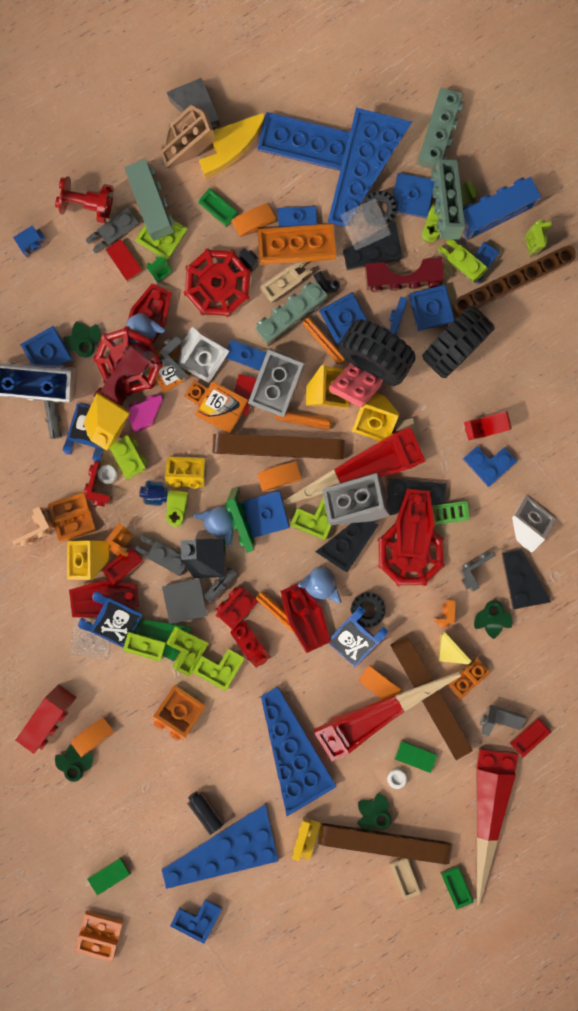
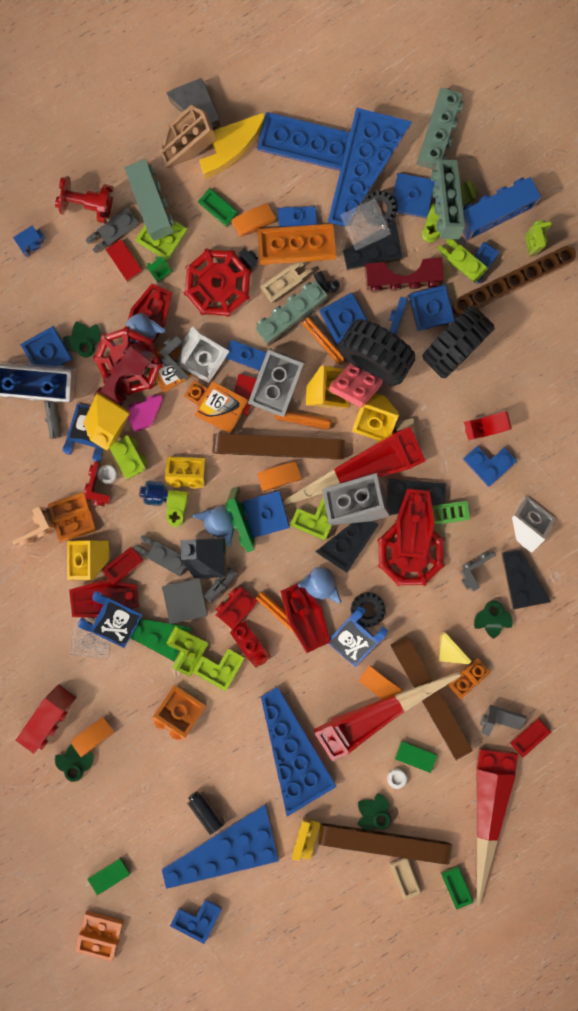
orange bracket [105,523,133,557] -> none
lime panel [123,632,166,662] -> none
orange bracket [433,599,456,627] -> none

